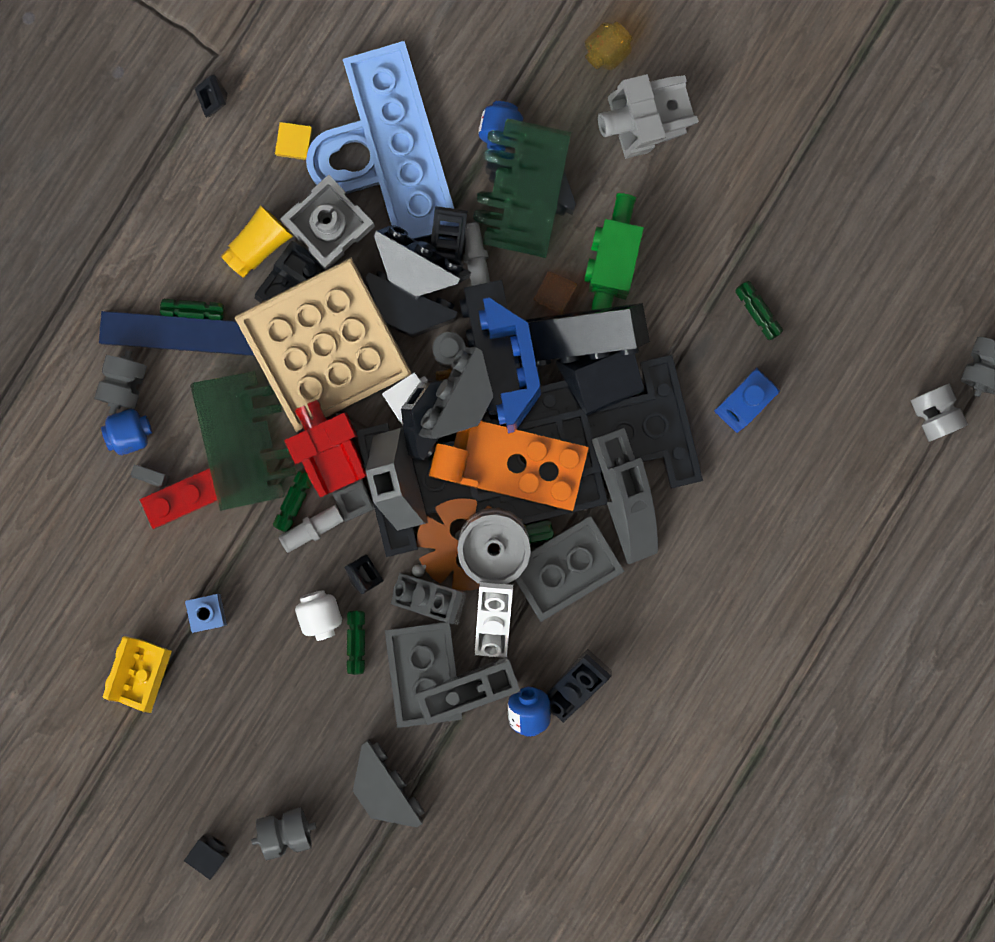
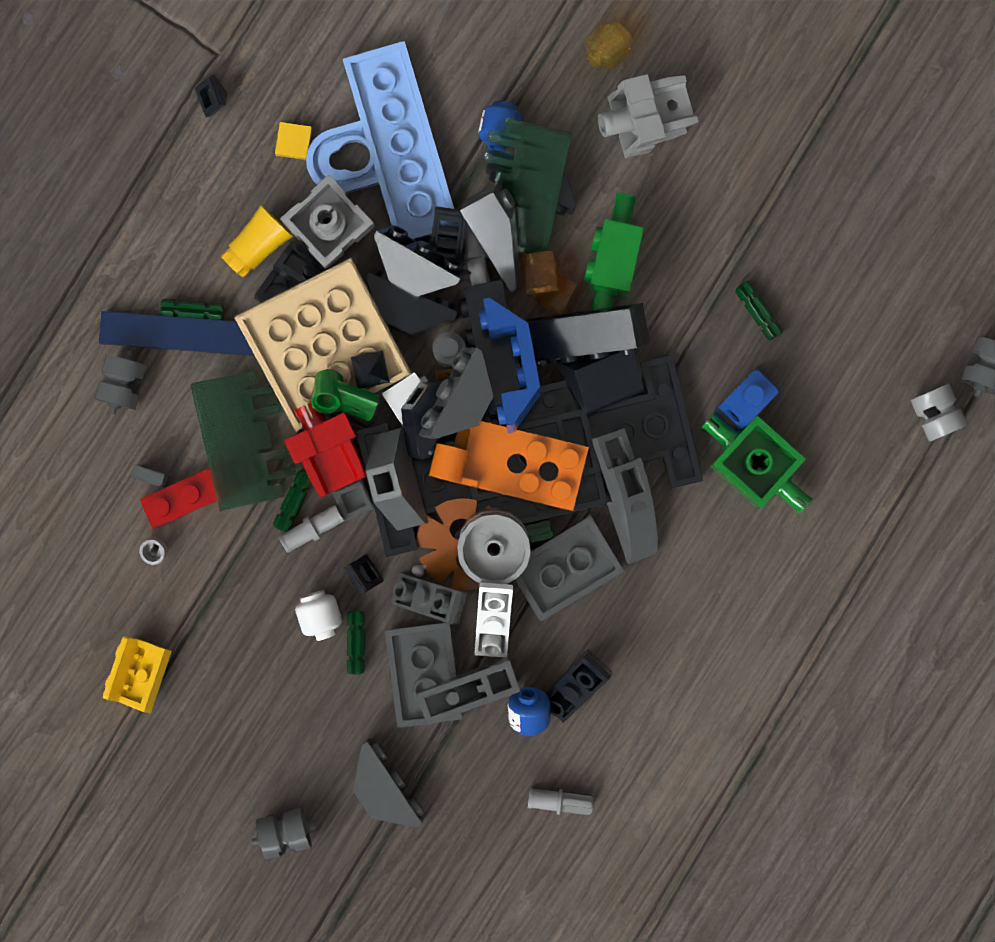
blue head [101,408,152,455] -> none
black plate [184,835,230,880] -> none
medium blue plate [185,594,227,633] -> none
none -> light grey hinge [139,537,168,565]
none -> green piece [311,369,379,421]
none -> black slope [351,350,390,389]
none -> slope [460,182,521,292]
none -> clear orange slope [523,251,560,295]
none -> light grey axle [528,787,594,815]
none -> green brick [702,412,813,514]

